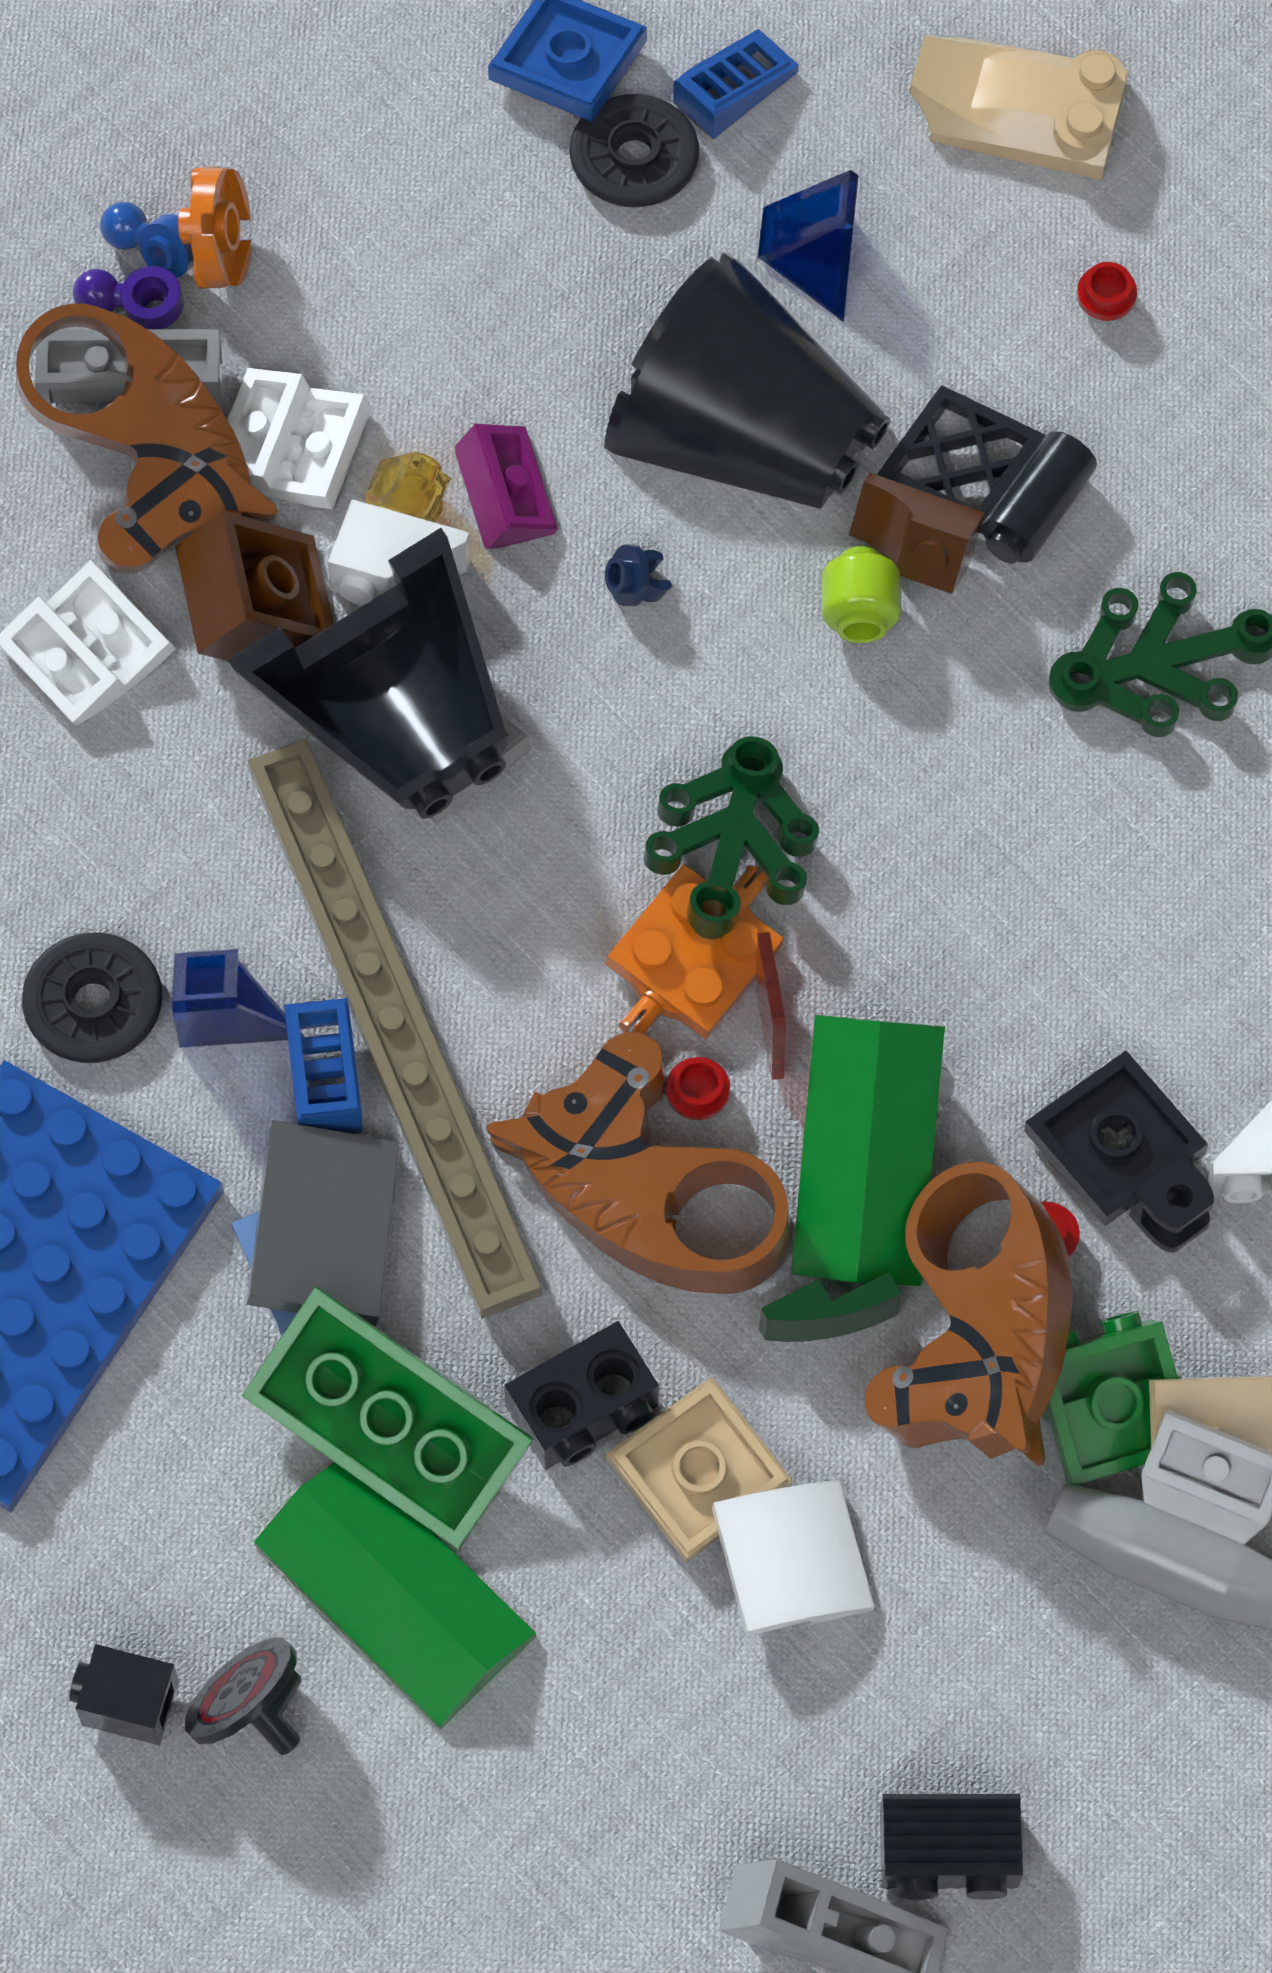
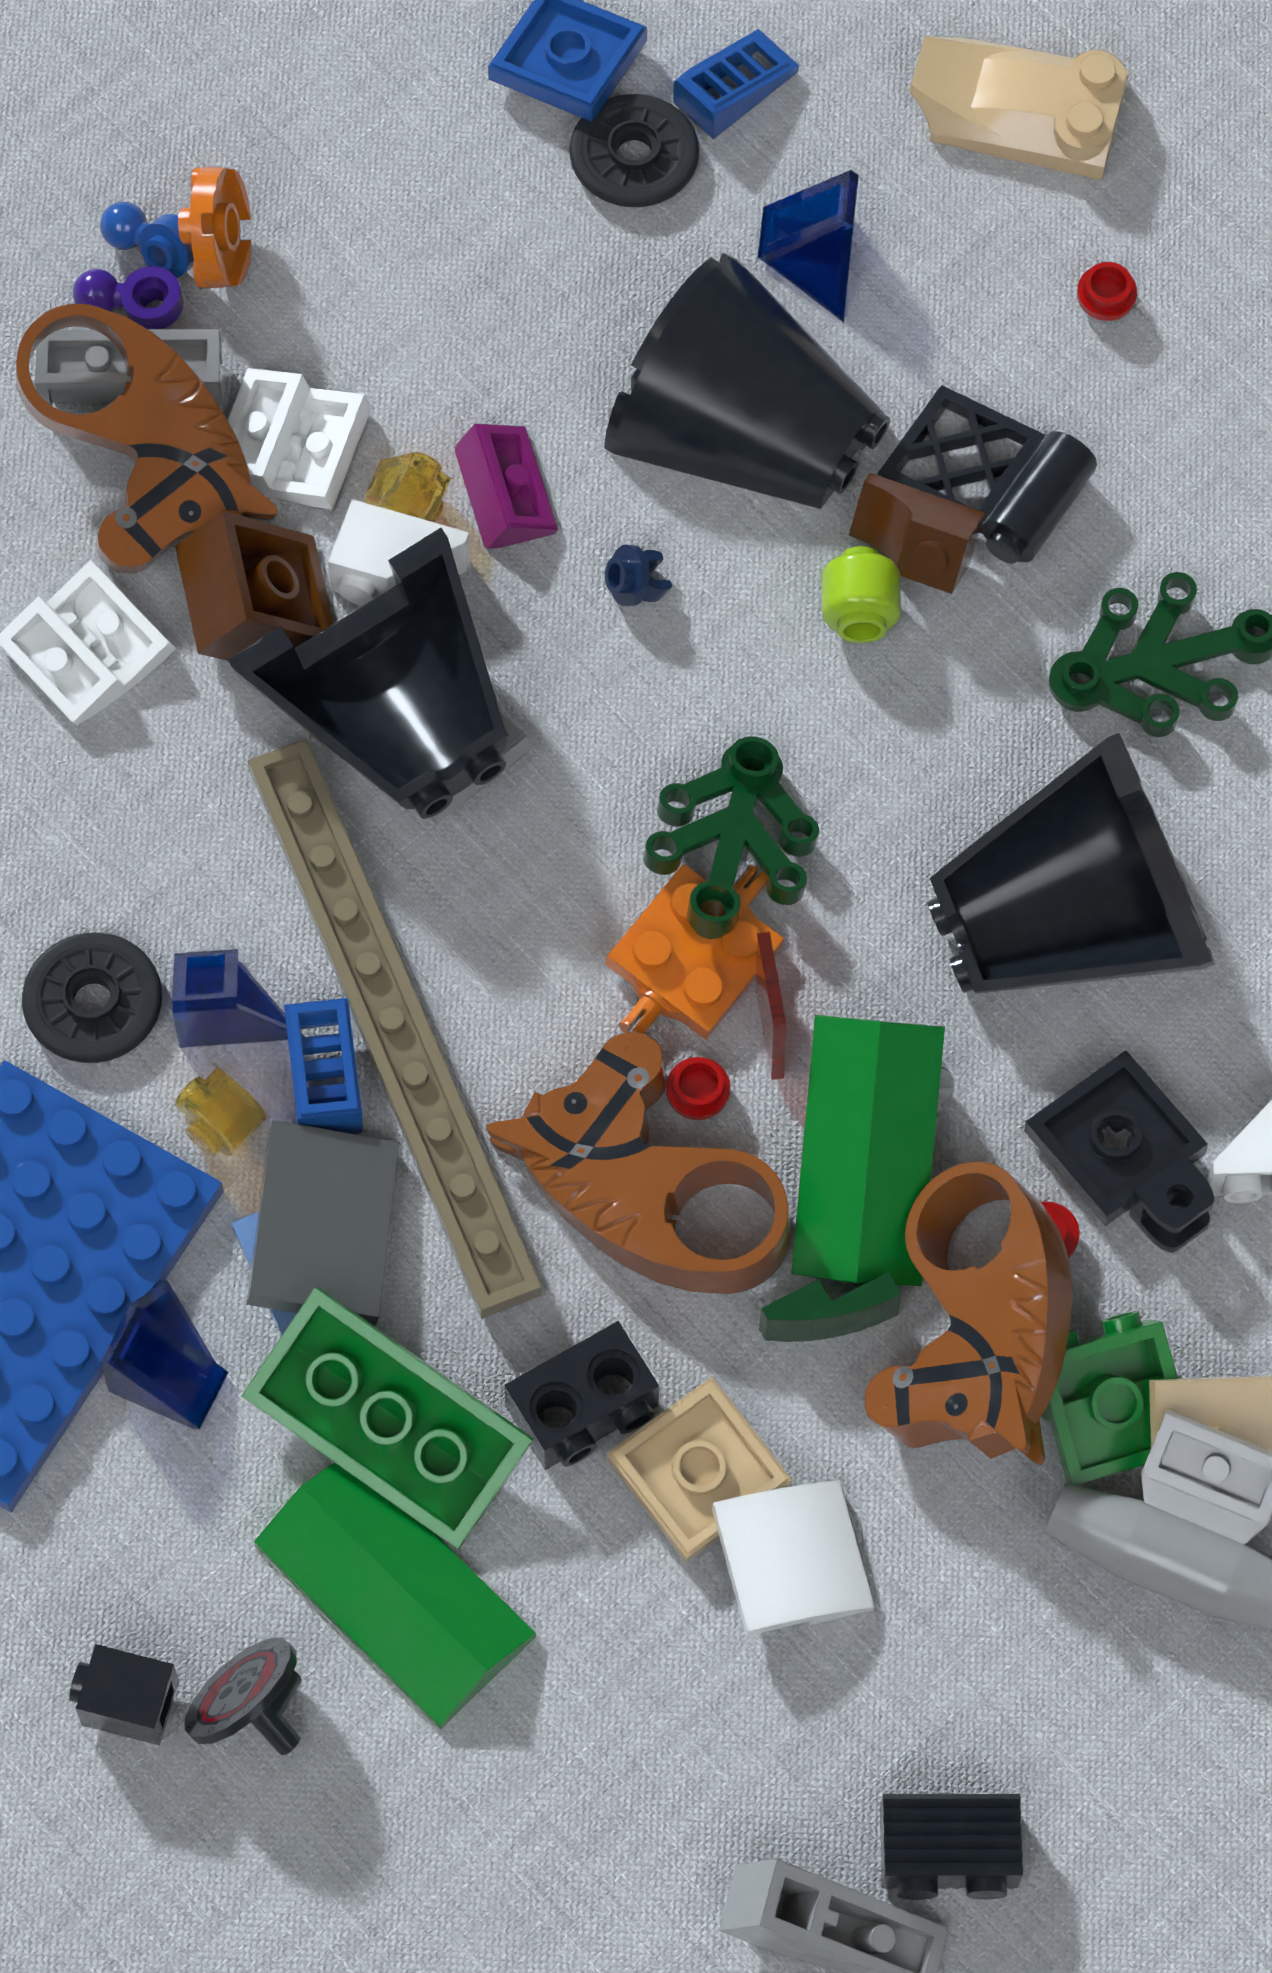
none -> clear blue slope [100,1279,229,1429]
none -> clear yellow plate [175,1067,267,1157]
none -> black cone [927,733,1215,994]

